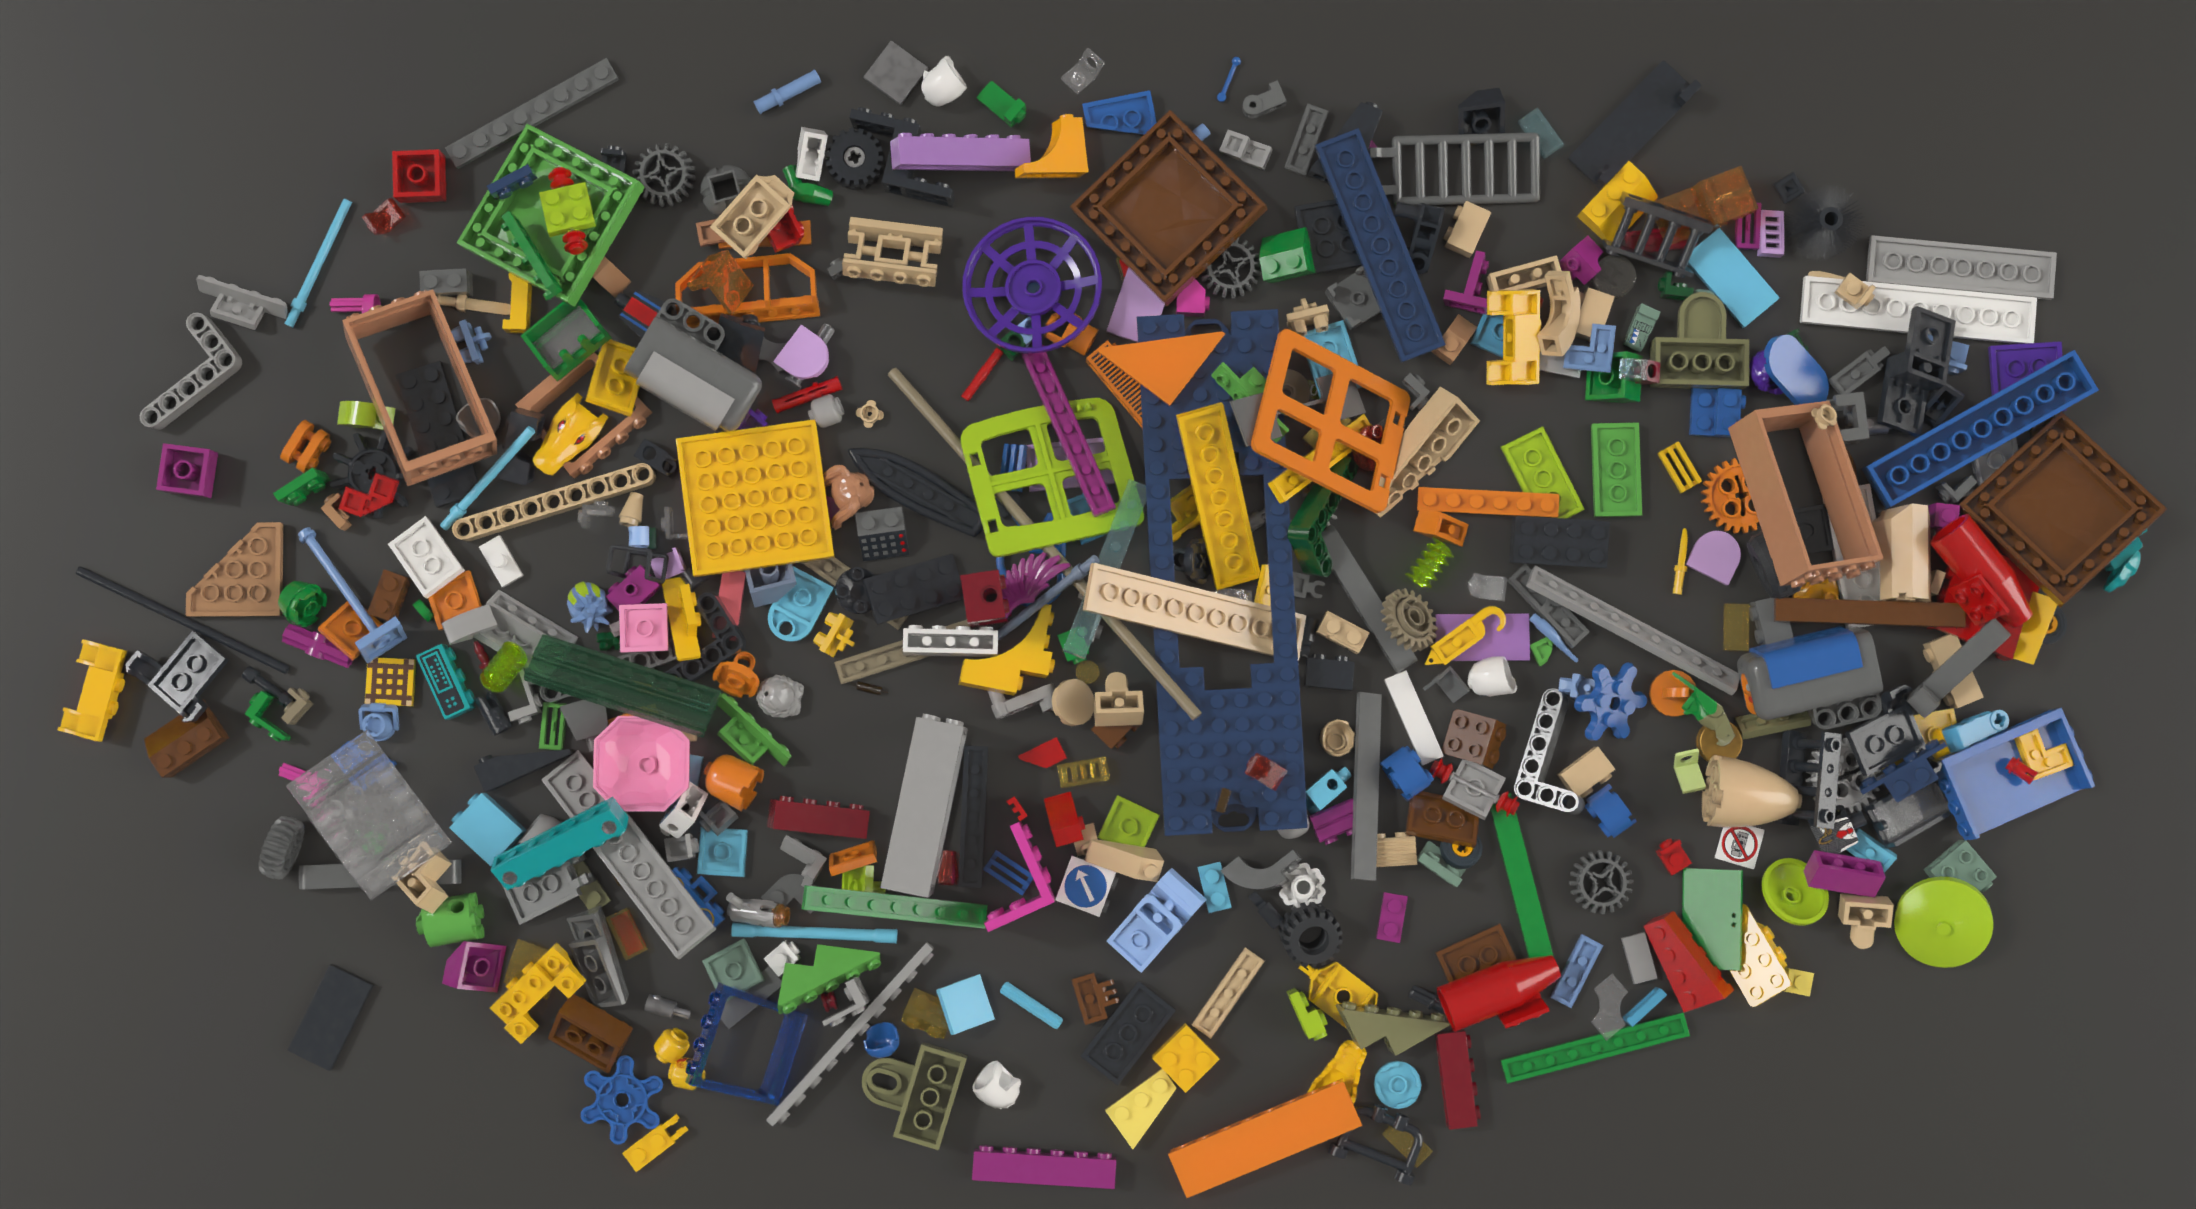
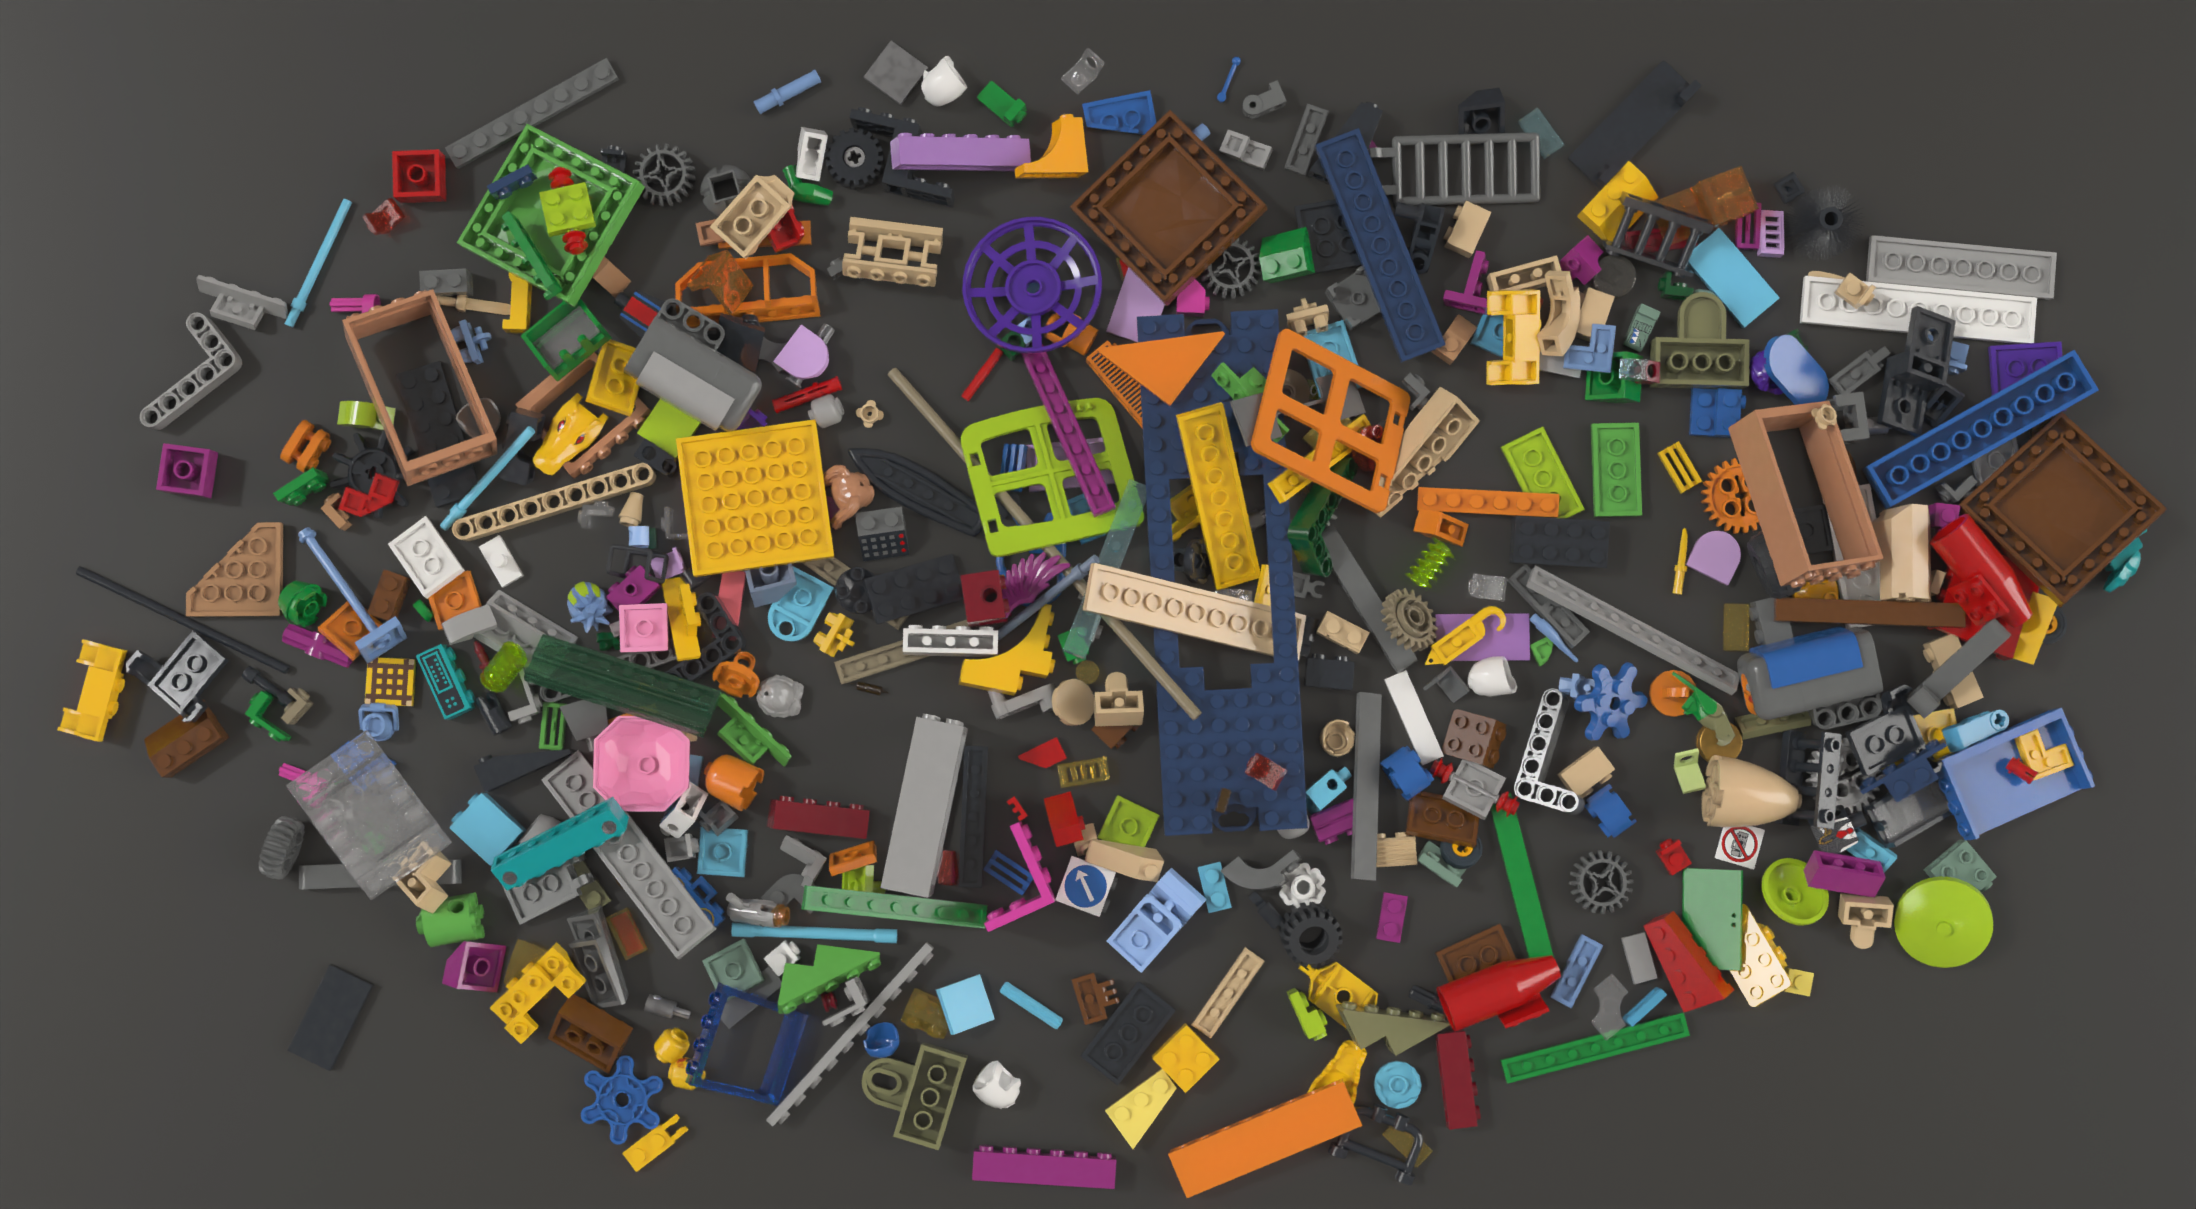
none -> lime tile [637,399,701,460]

